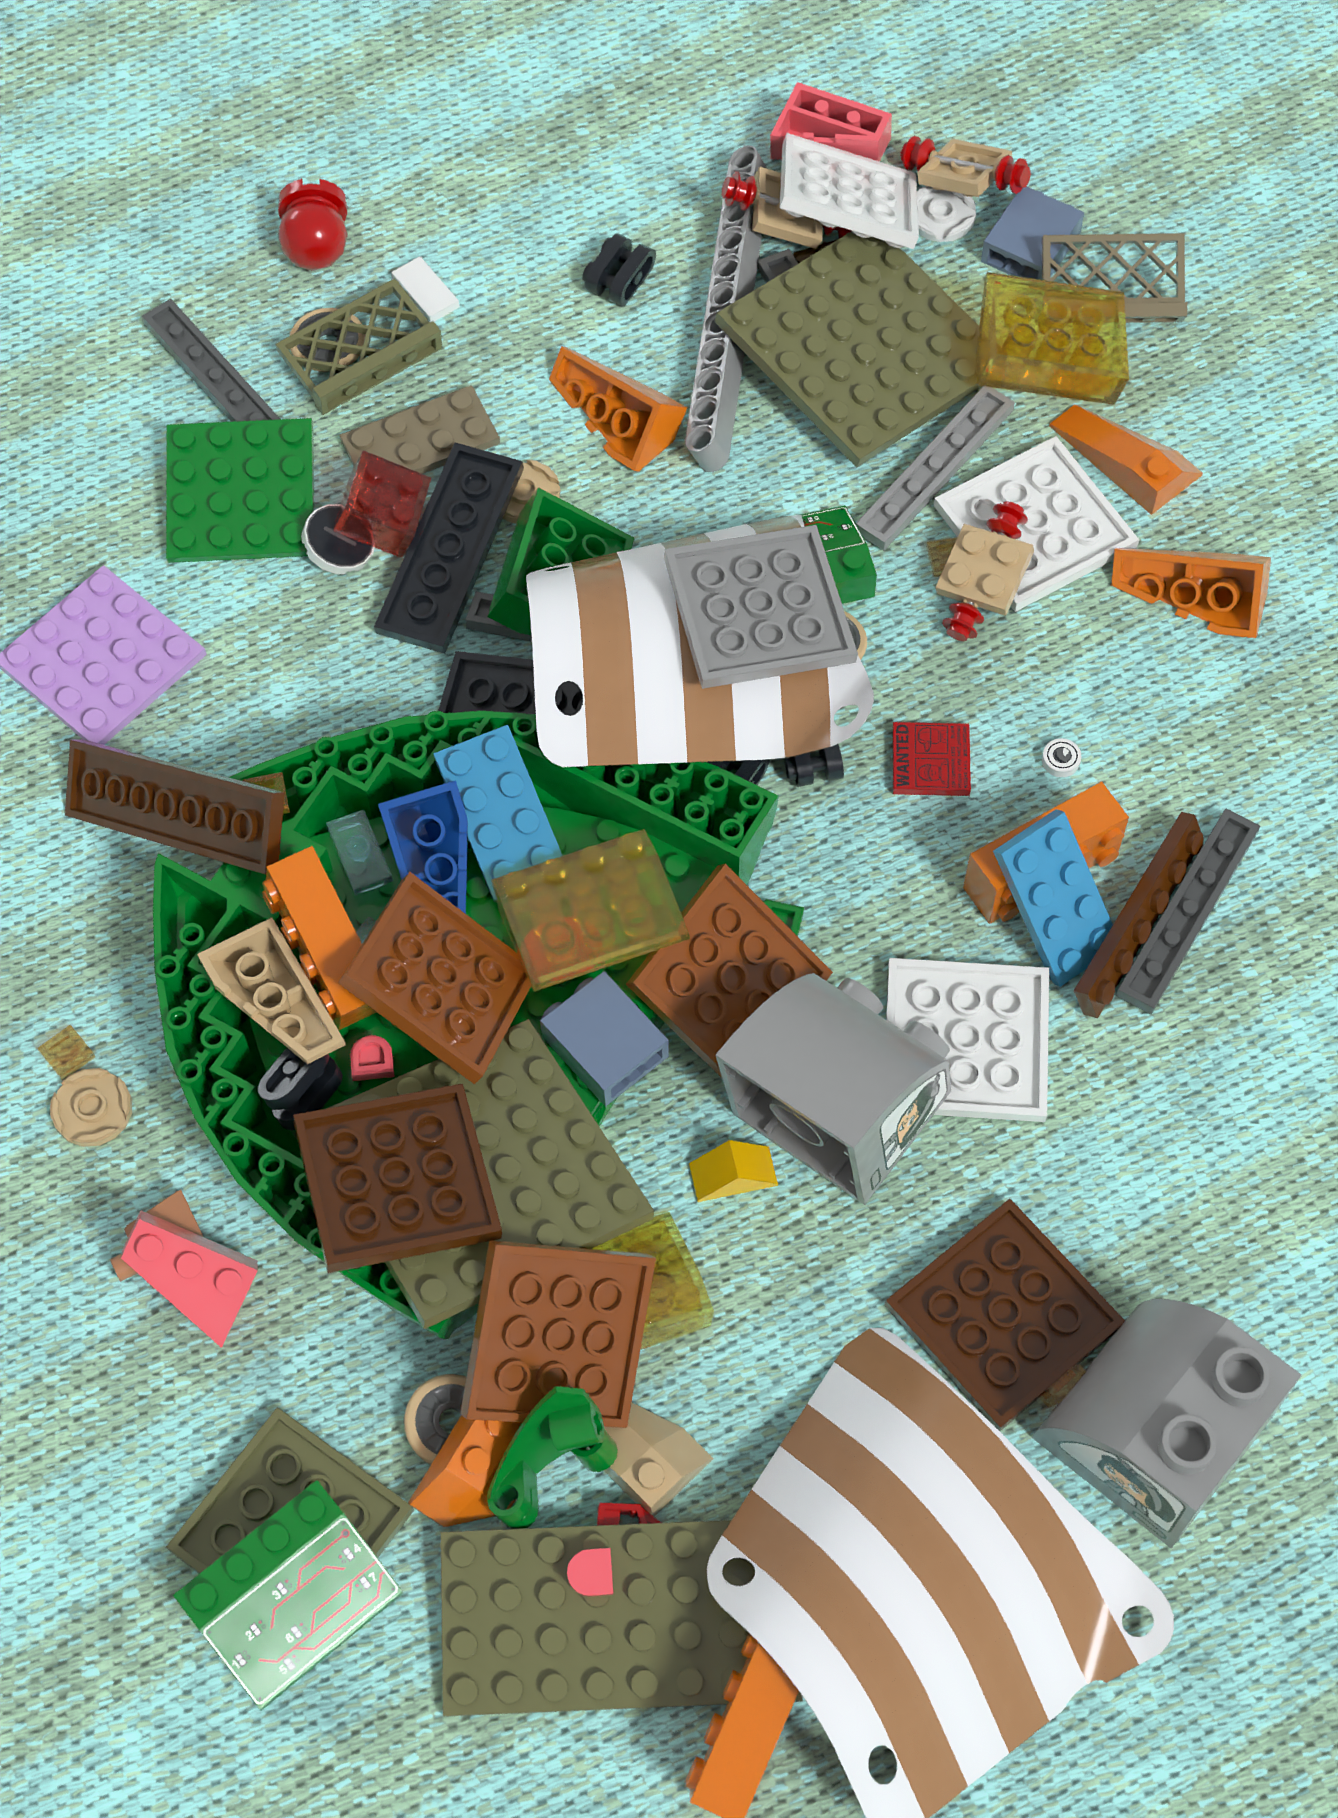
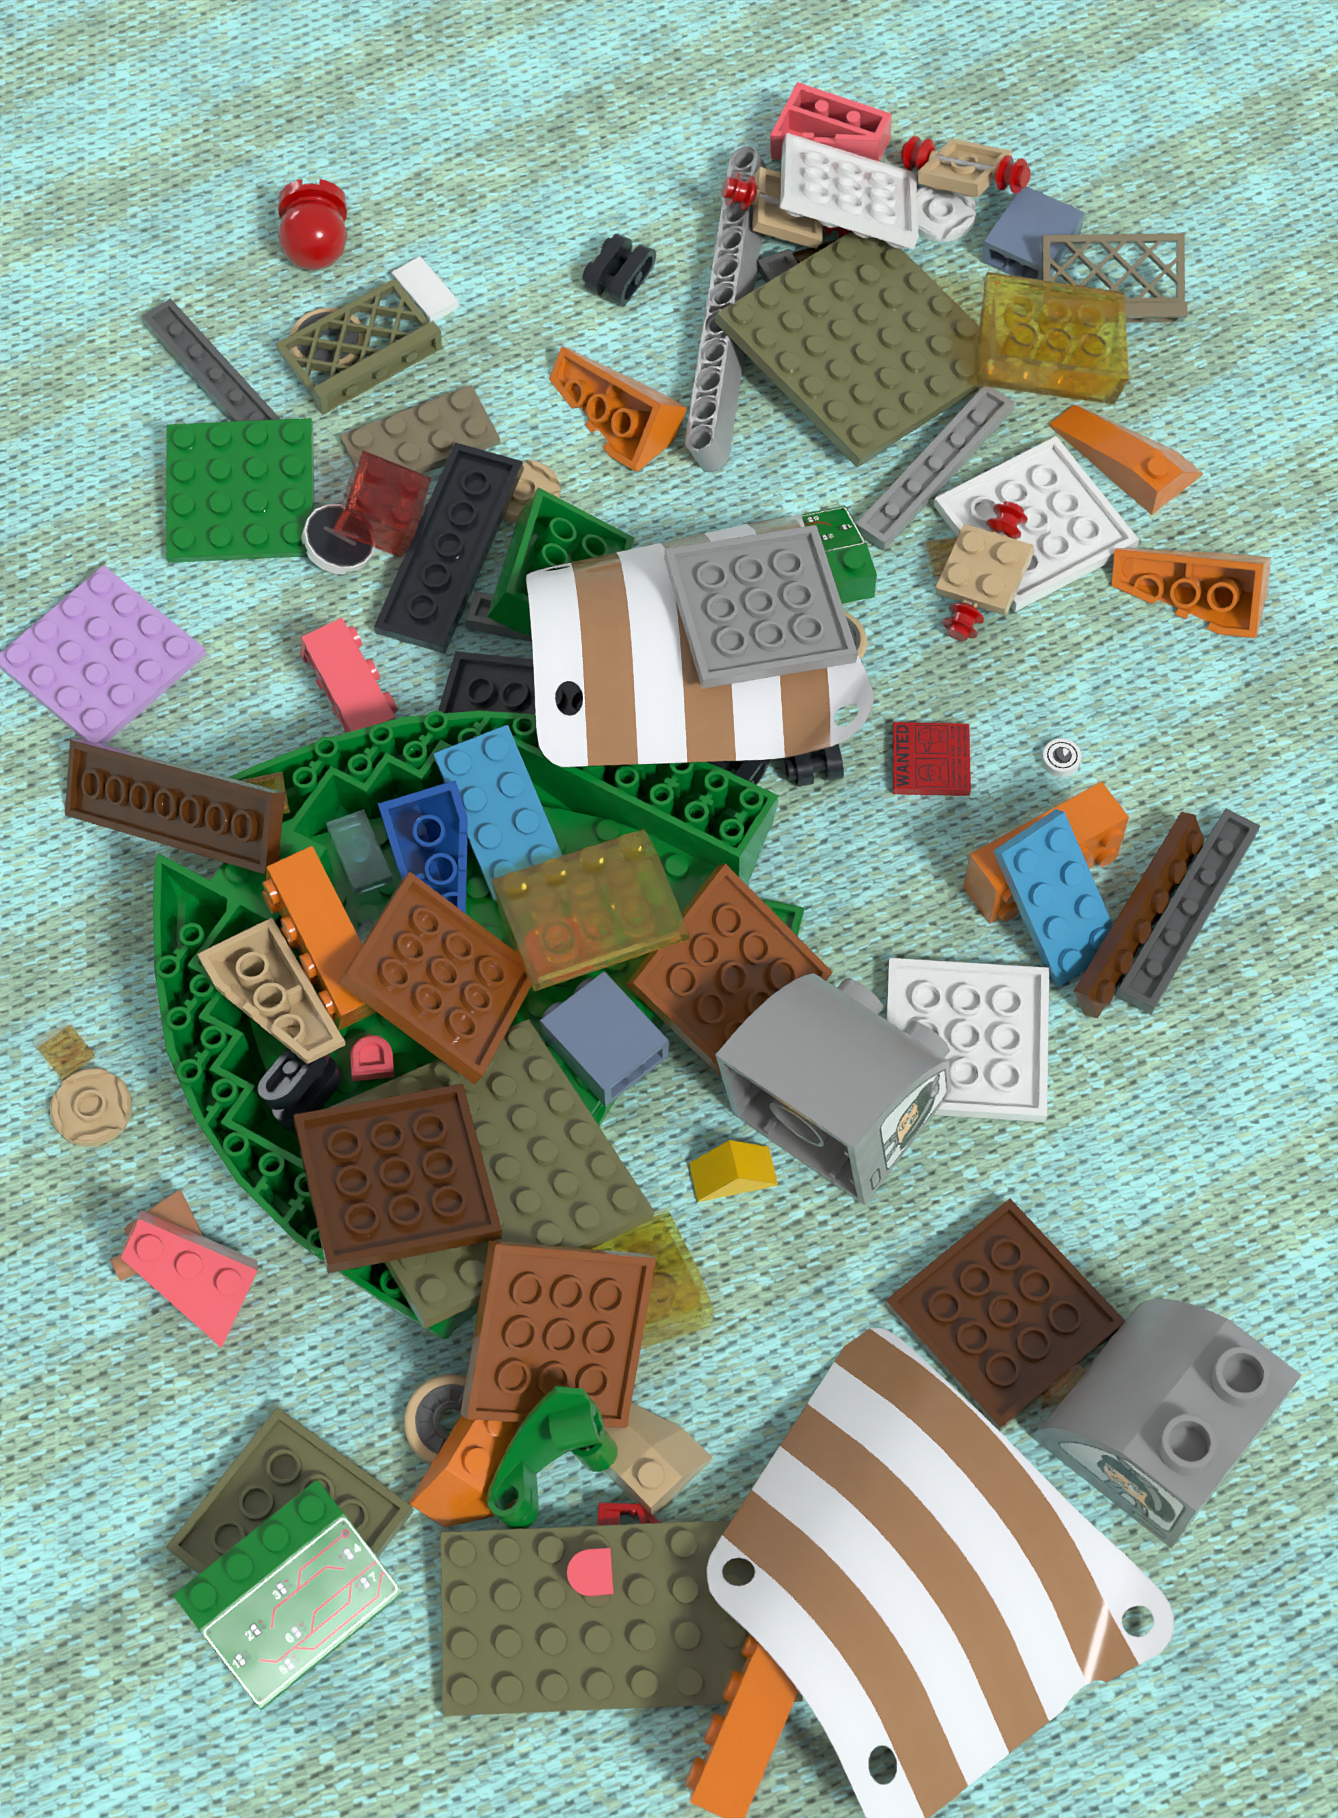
none -> coral wedge [300,618,398,733]

